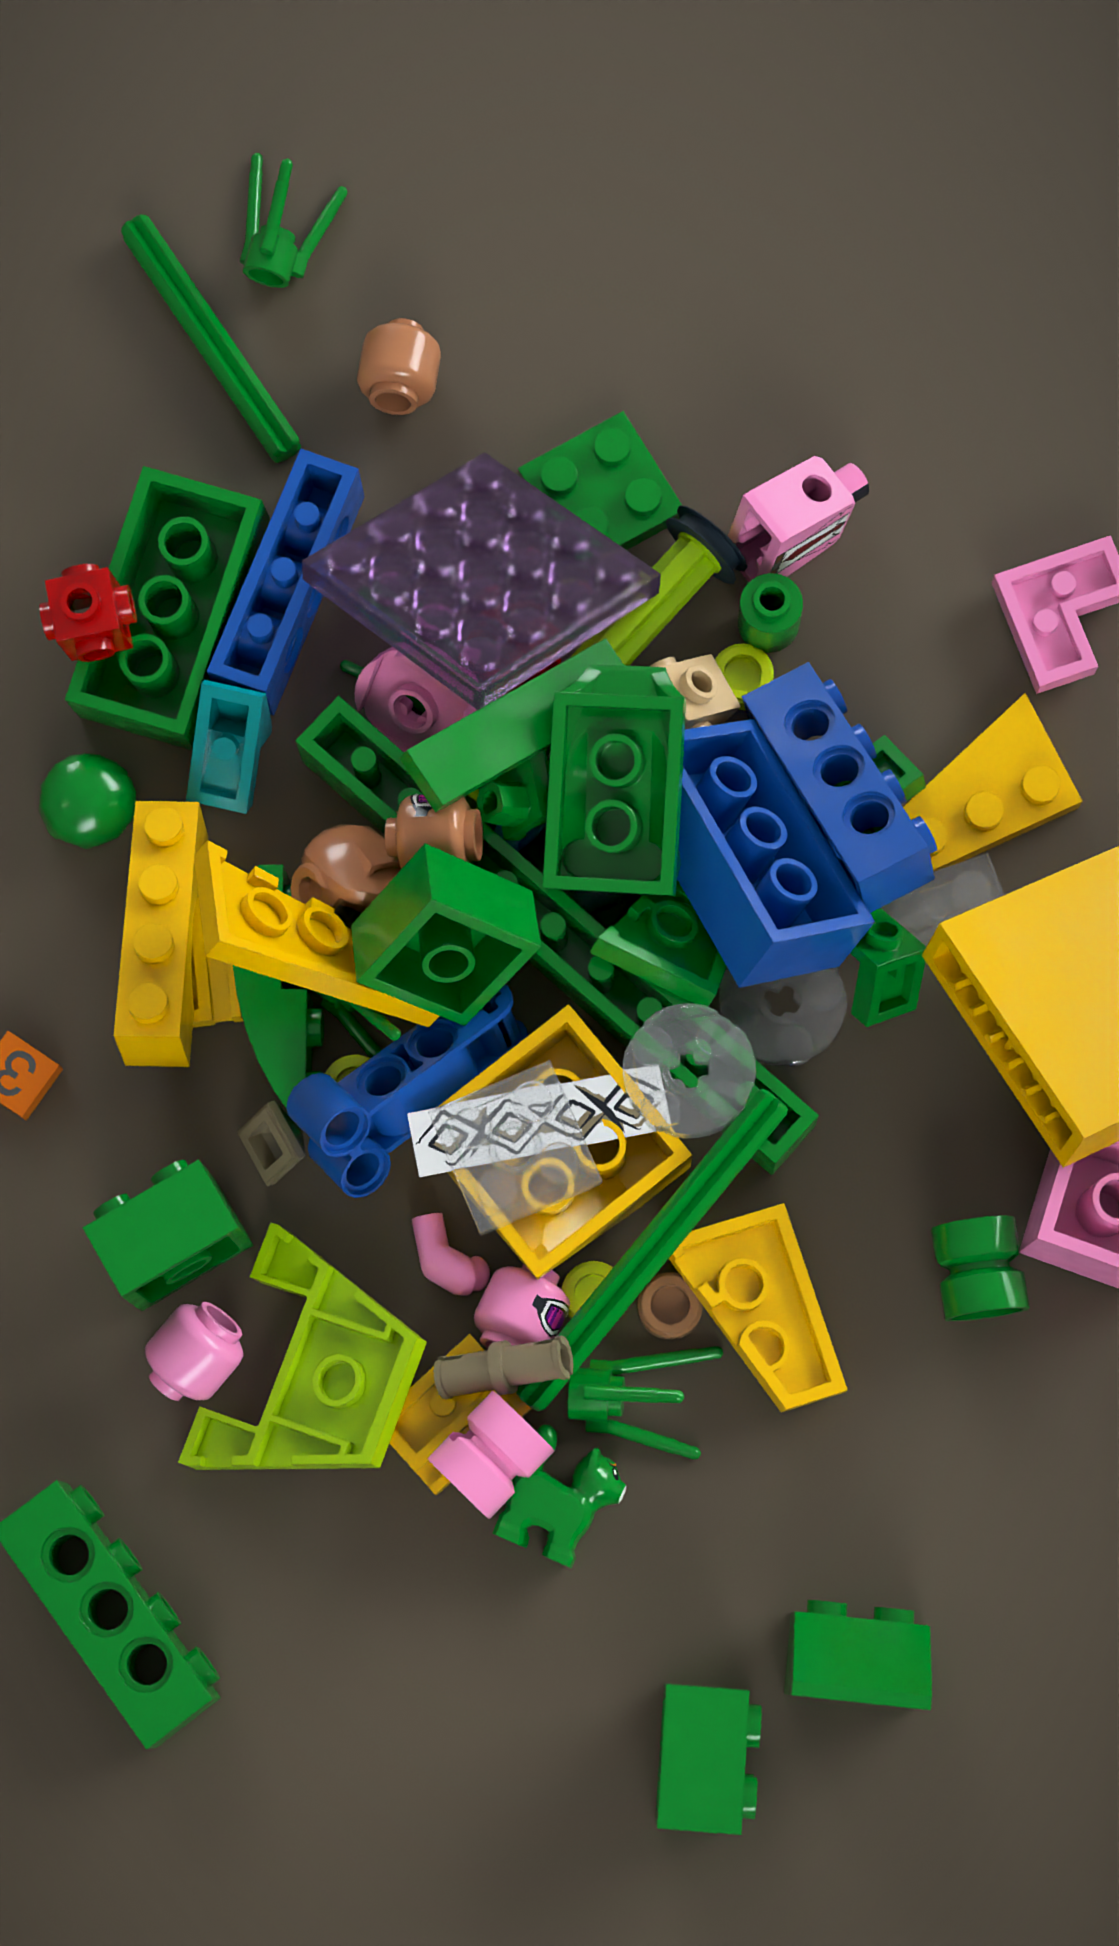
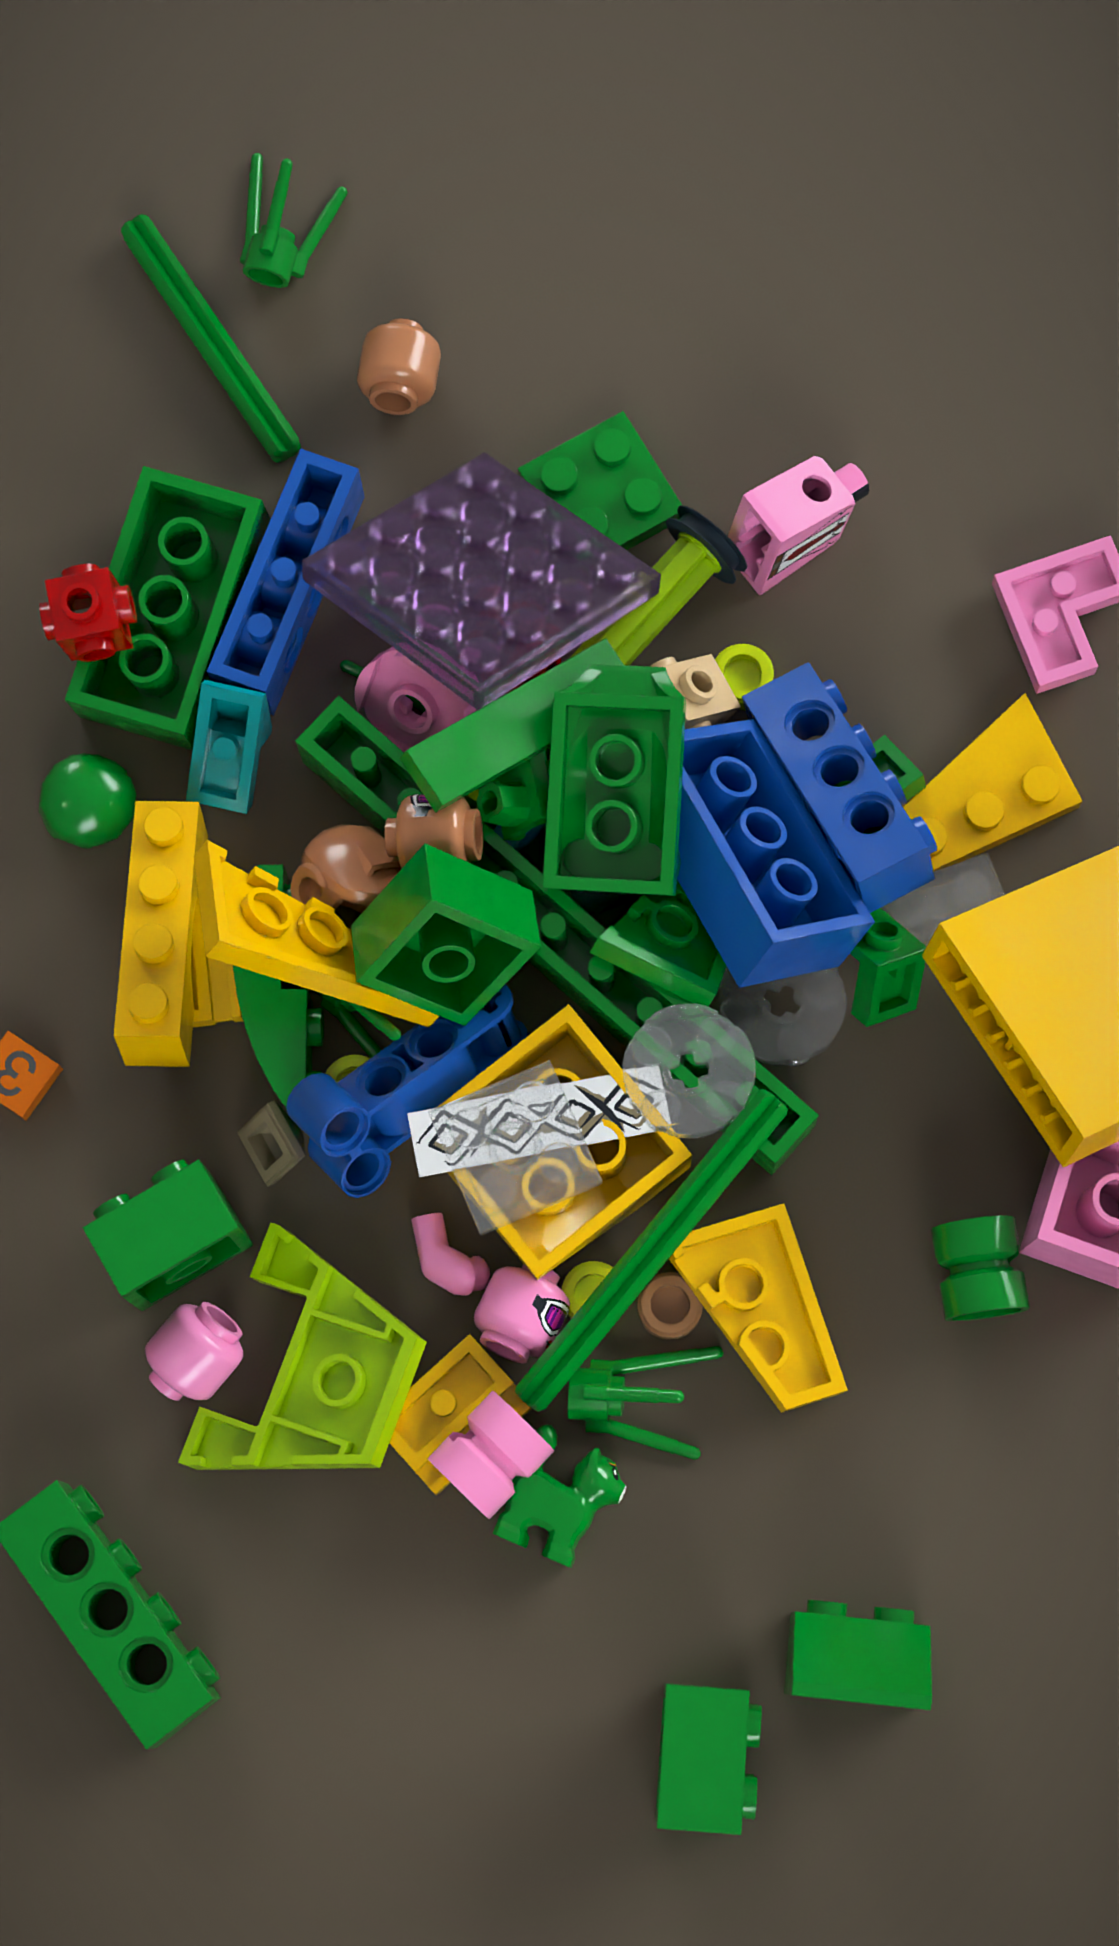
dark tan pin [433,1336,573,1399] -> none
green brick [738,573,803,653] -> none

